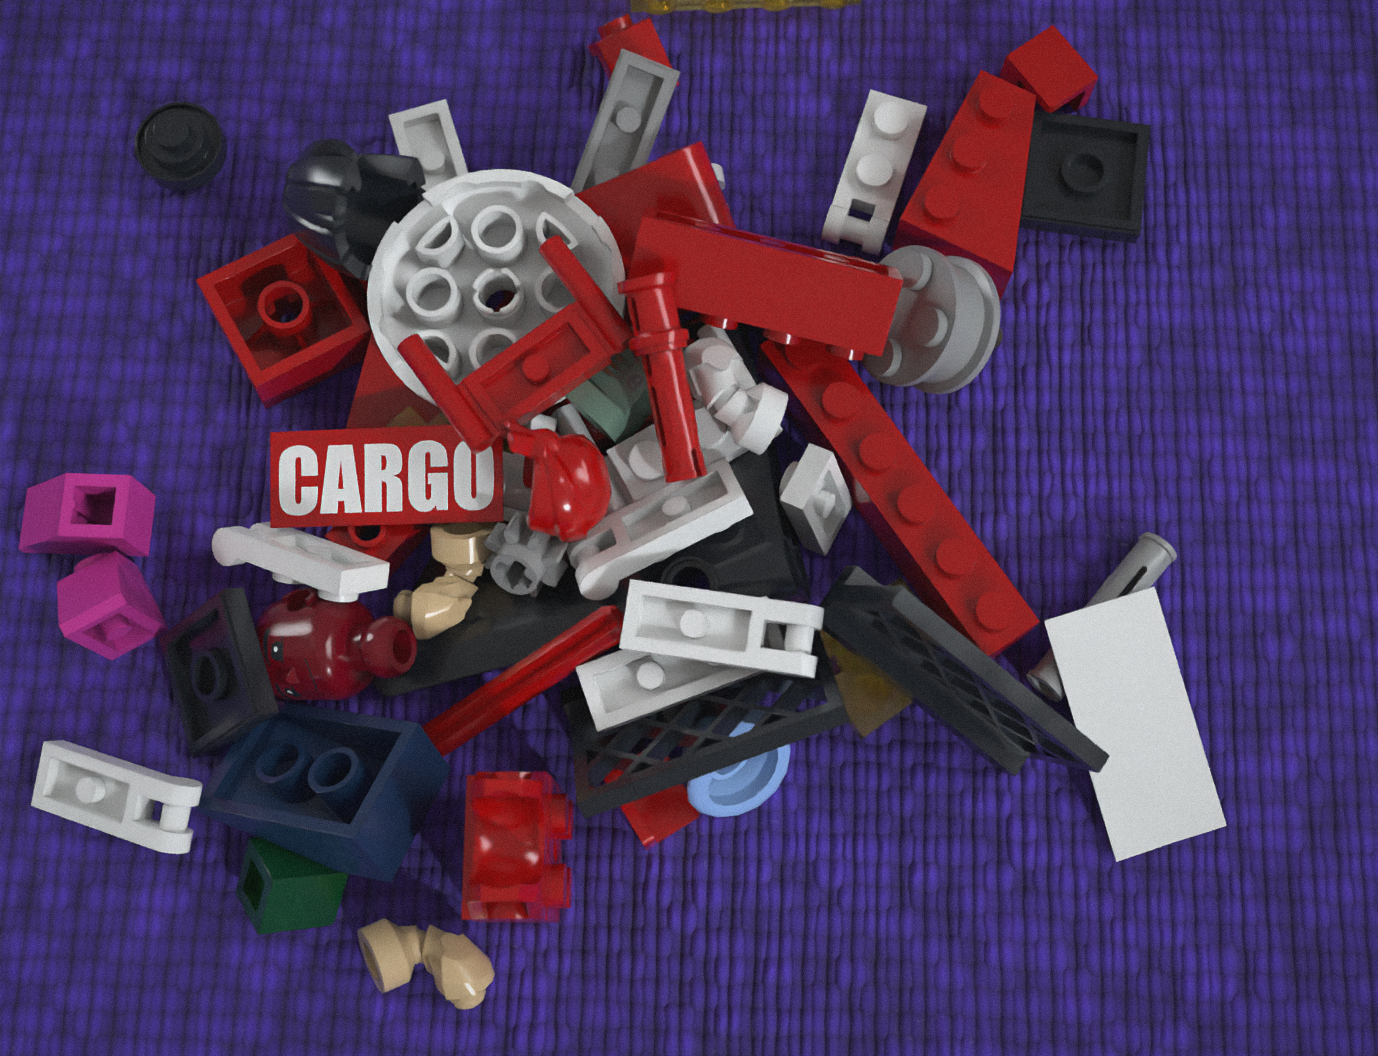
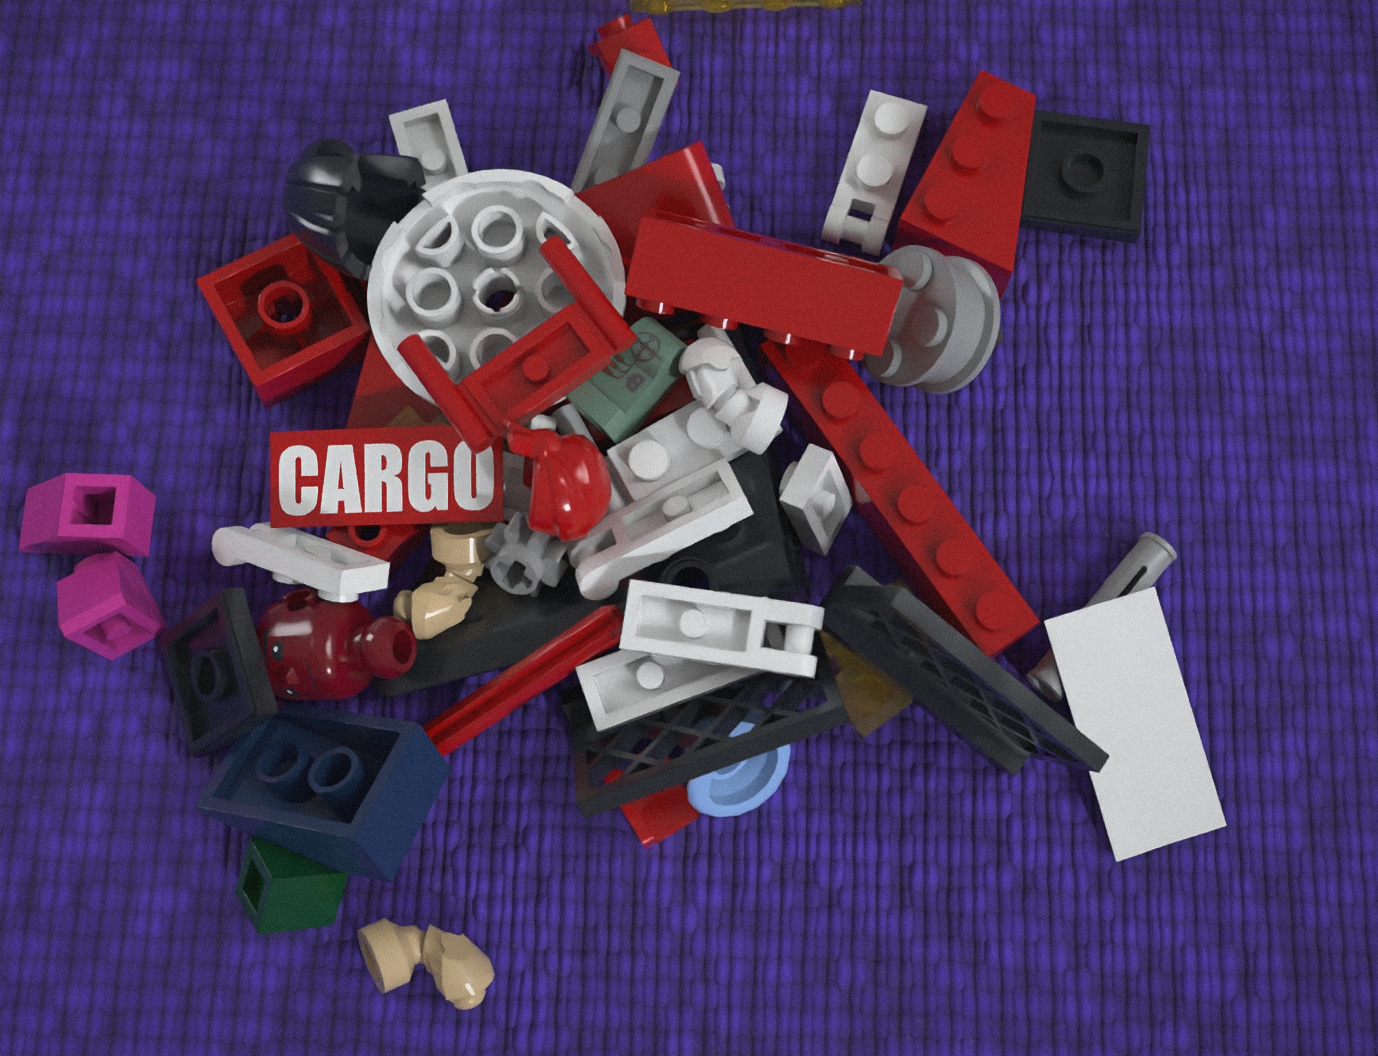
white plate [31,740,203,854] -> none
black plate [135,102,227,191] -> none
red brick [461,771,574,923] -> none
red pin [617,272,708,483] -> none
red panel [999,25,1099,113] -> none

